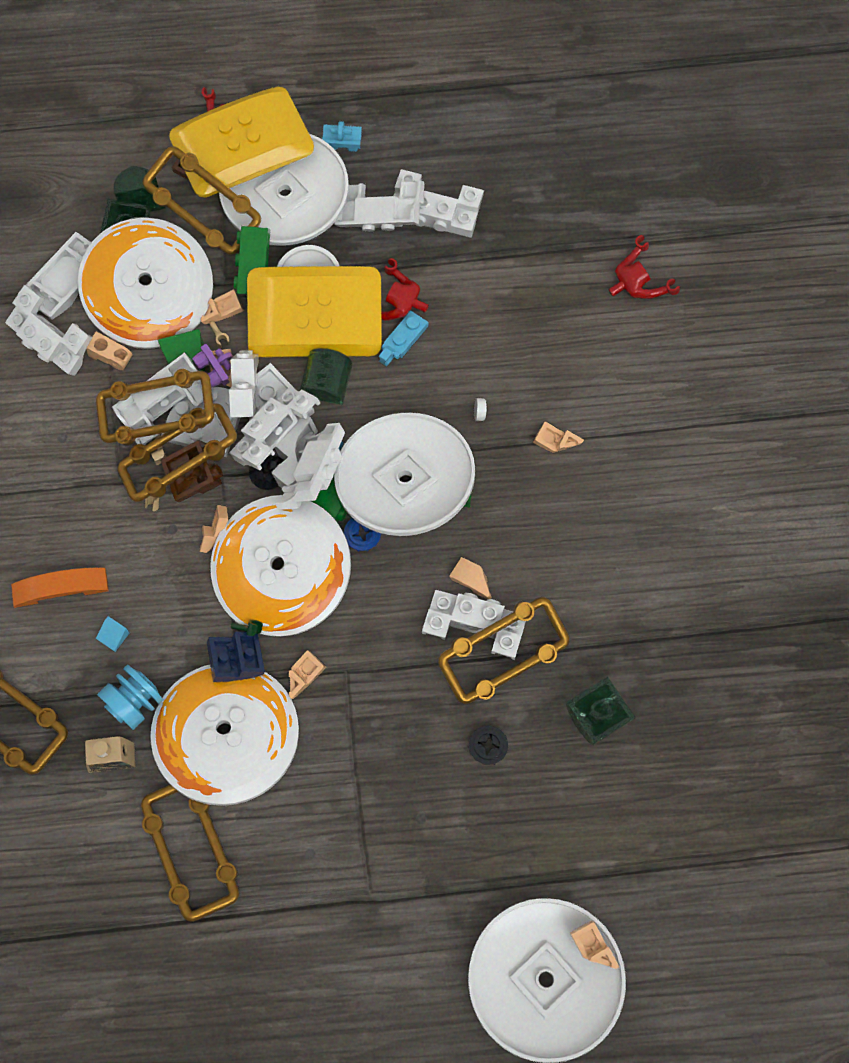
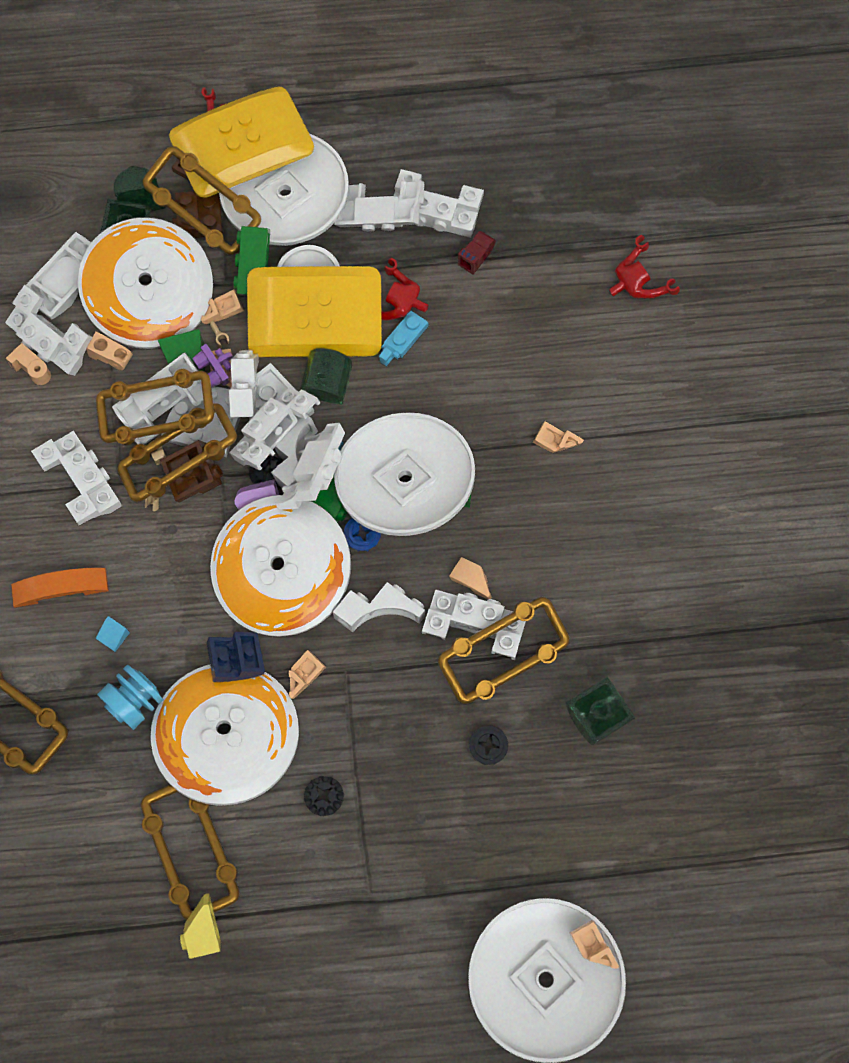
tan torso [85,737,136,773] -> none
light nougat slope [200,505,228,553] -> none
dark green hand [231,620,263,636] -> none
medium azure hips [322,121,362,151] -> none
white tile [474,398,486,421] -> none
none -> light nougat leg [6,343,51,385]
none -> white bracket [31,431,122,525]
none -> reddish brown plate [172,191,223,238]
none -> light yellow slope [180,893,221,959]
none -> lavender leg [235,479,279,510]
none -> black gear [304,776,344,816]
none -> white arch [333,582,425,632]
none -> dark red leg [458,231,496,275]

